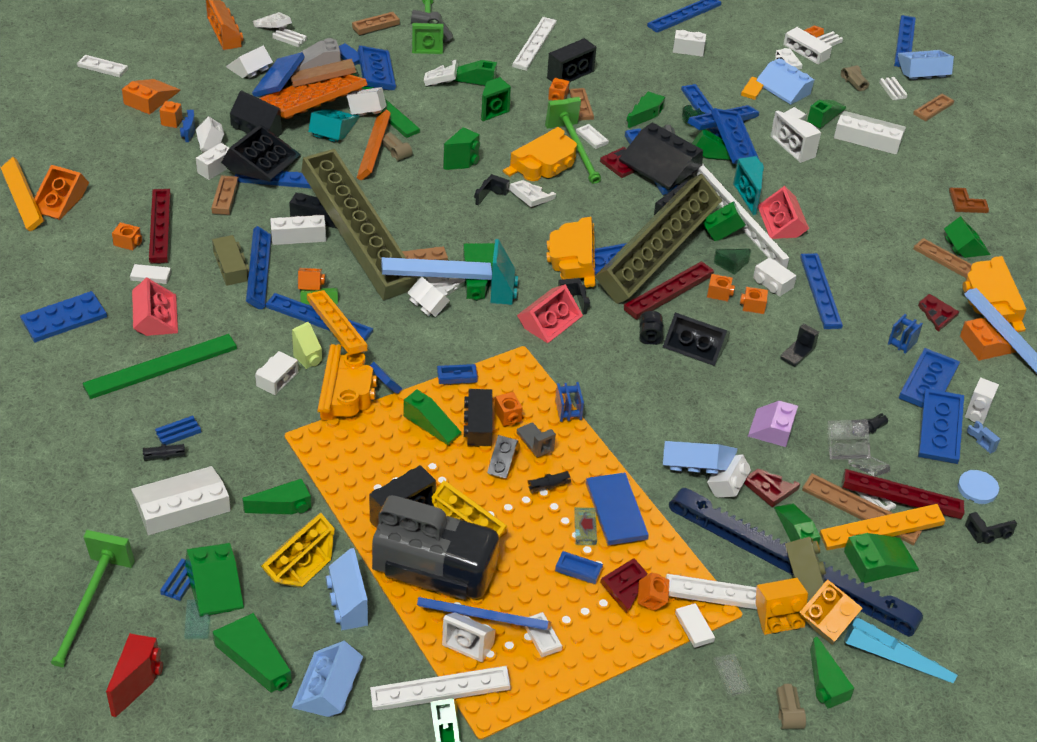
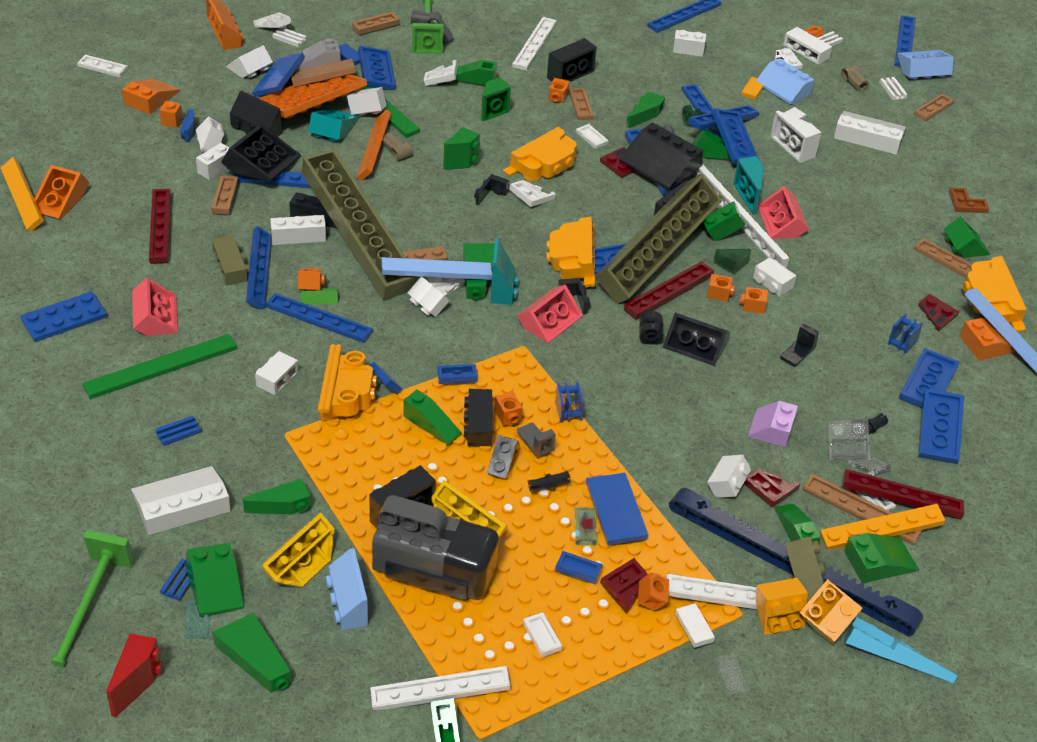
orange brick [112,222,142,250] -> none
white tile [130,264,171,284] -> none
black pin [143,443,185,461] -> none
yellowish green slope [292,322,322,369] -> none
light blue slope [292,641,363,717] -> none
light orange plate [307,290,368,355] -> none
blue tile [417,597,552,631] -> none
white slope [442,613,495,662] -> none
bright green tile [545,97,601,184] -> none
light blue slope [663,441,737,474] -> none
dark tan piece [776,684,806,729] -> none
blue tile [800,253,843,329] -> none
green slope [807,100,846,128] -> none
green slope [810,637,855,709] -> none
light blue tile [958,470,999,504] -> none
white brick [965,378,999,424] -> none
black bracket [965,512,1017,544] -> none
medium blue plate [967,421,1000,454] -> none

